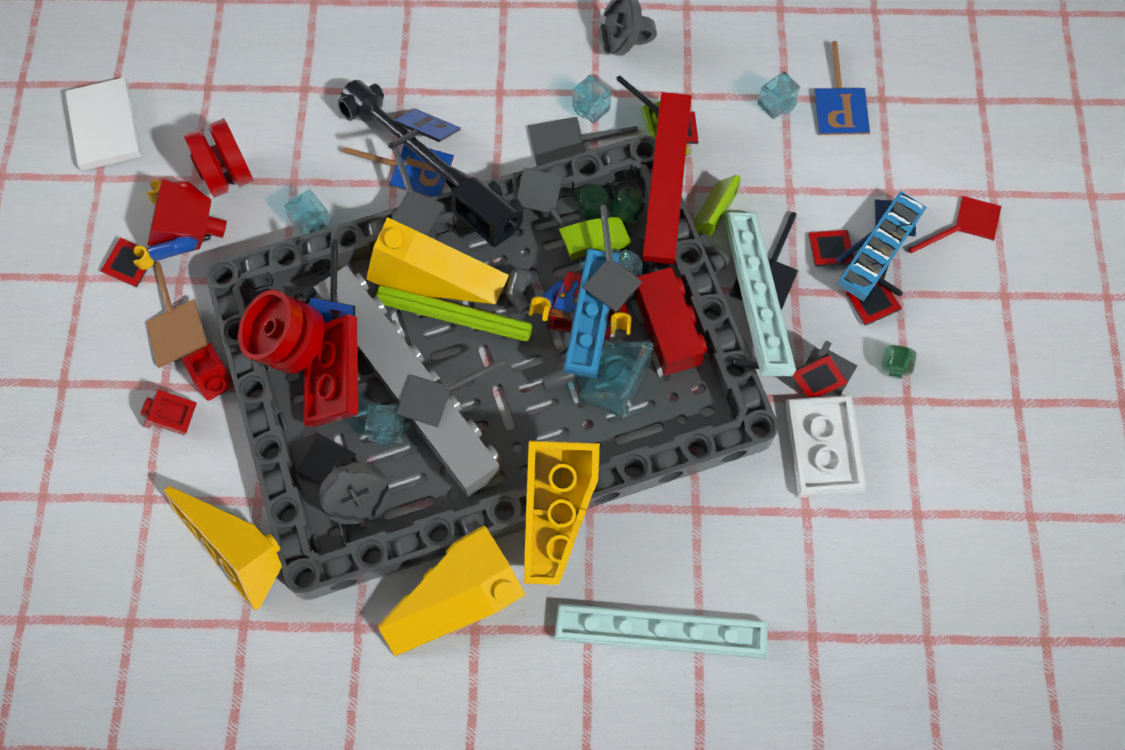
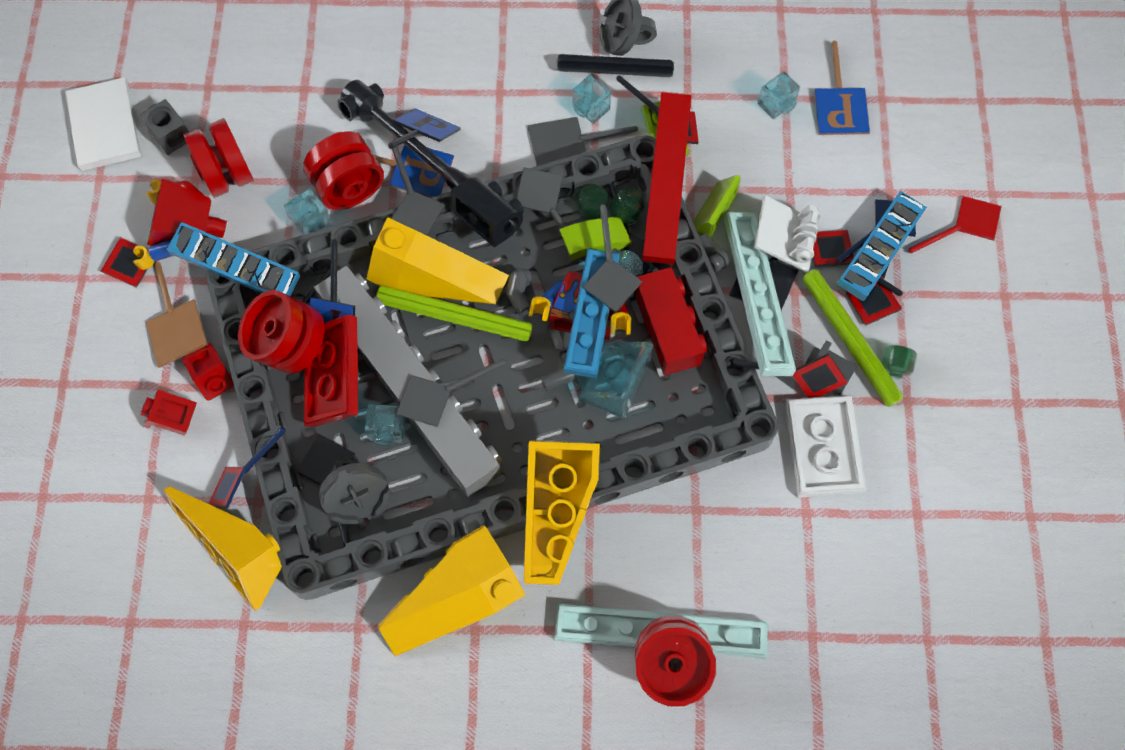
none -> dark grey brick [139,99,189,156]
none -> tile [166,222,300,296]
none -> dark blue piece [208,427,286,508]
none -> red wheel [303,131,384,211]
none -> black axle [557,54,674,77]
none -> red wheel [635,615,716,707]
none -> white hinge [754,195,820,273]
none -> lime axle [803,269,903,407]

